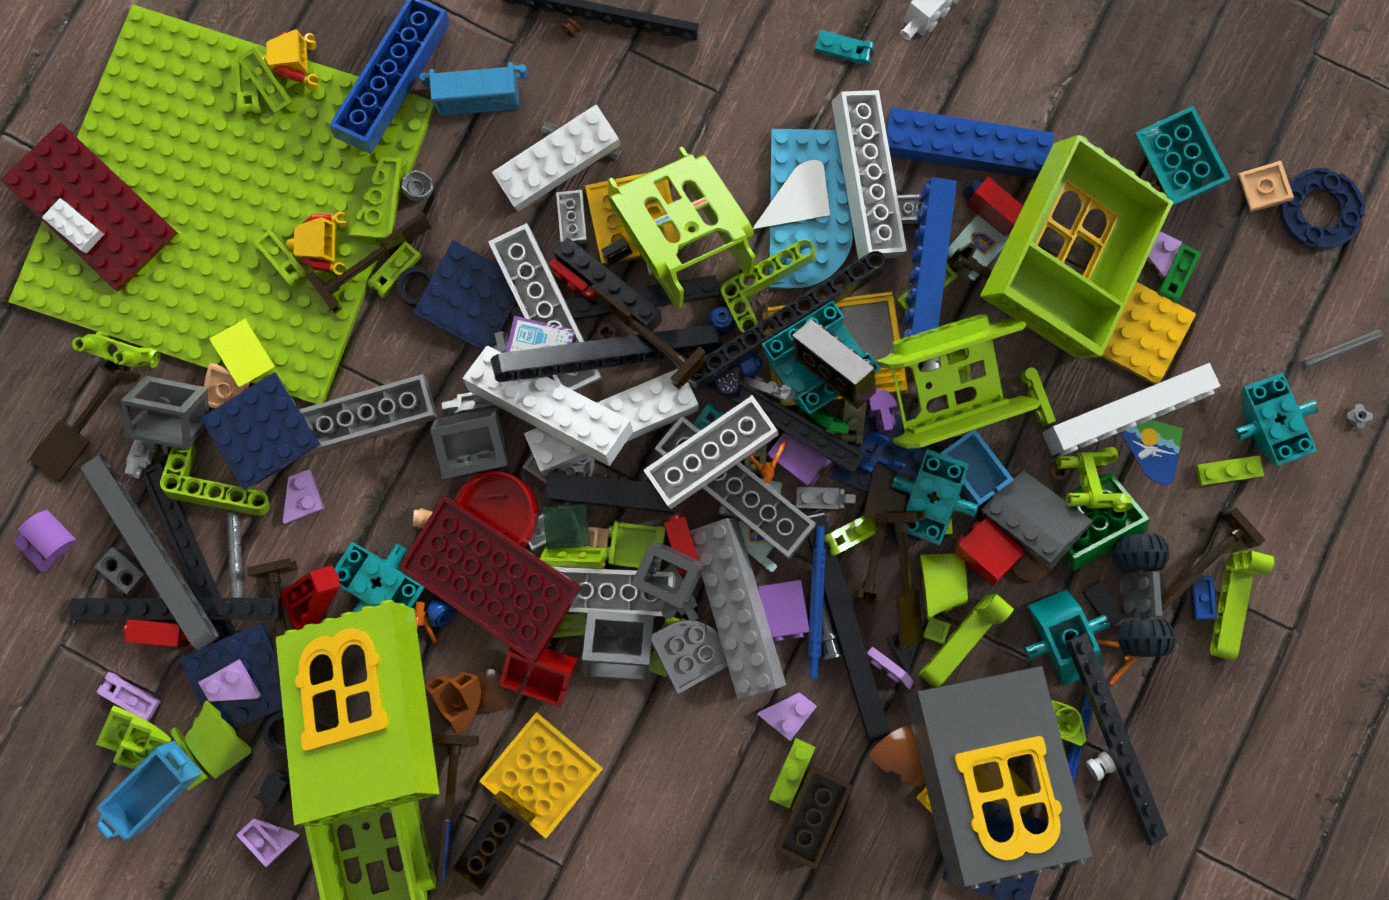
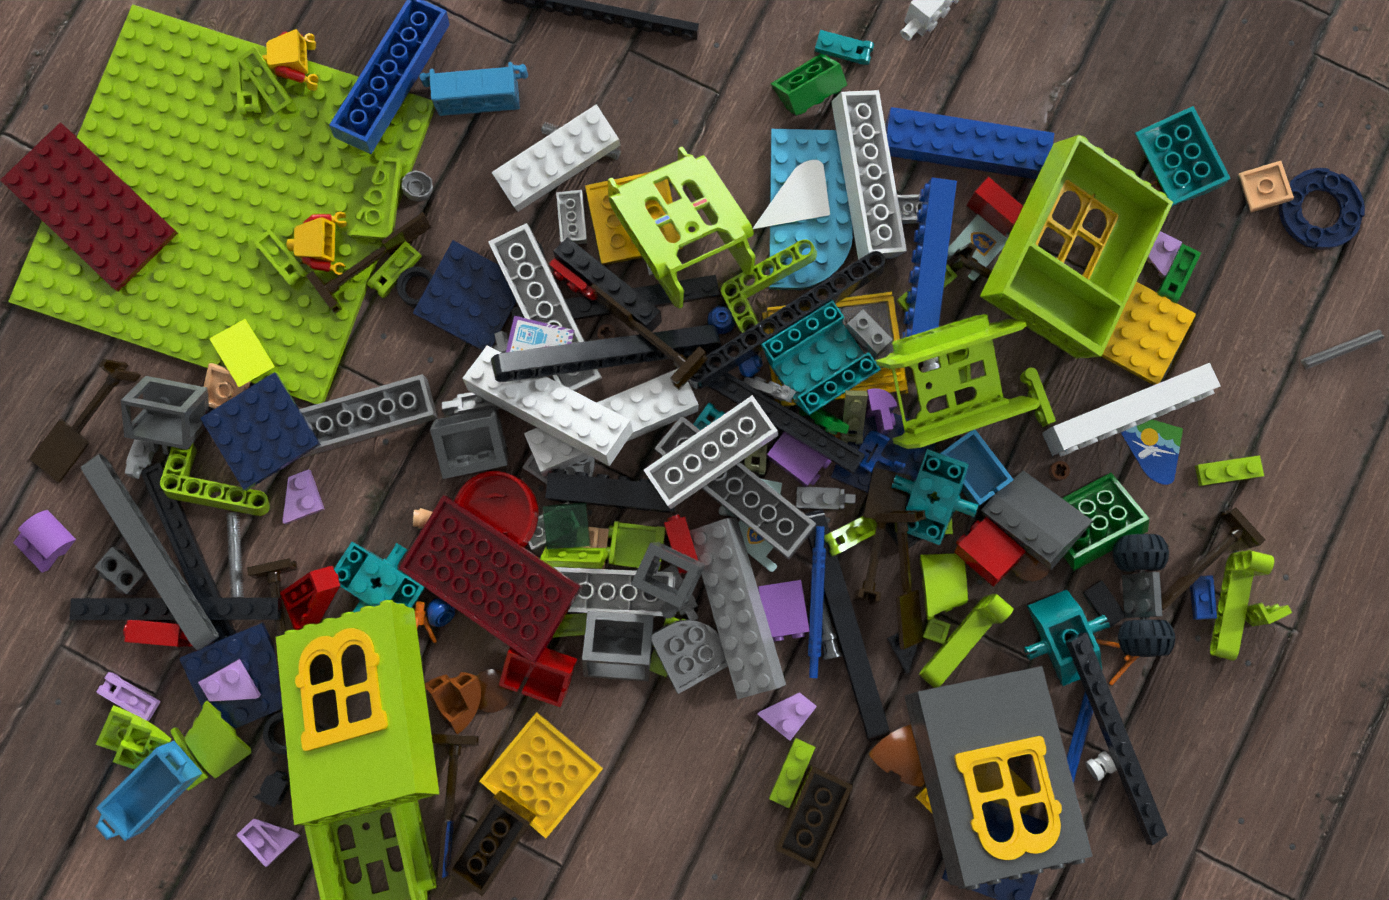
white piece [42,198,104,254] -> none
lime connector [72,331,161,368] -> none
reddish brown bush [561,18,581,38] -> none
black piece [601,237,633,266] -> none
dark blue tile [714,369,740,396] -> none
orange plant [748,438,788,483] -> none
brick [792,320,876,409] -> none
lavender wing [867,647,914,690] -> none
dark blue tile [963,178,984,200] -> none
lime hat [1052,700,1087,746] -> none
lime connector [1056,447,1133,512] -> none
teal slope [1233,373,1319,466] -> none
light grey plate [1347,404,1373,429] -> none
none -> green slope [771,53,847,116]
none -> light grey brick [846,309,893,359]
none -> lime bracket [1245,602,1292,627]

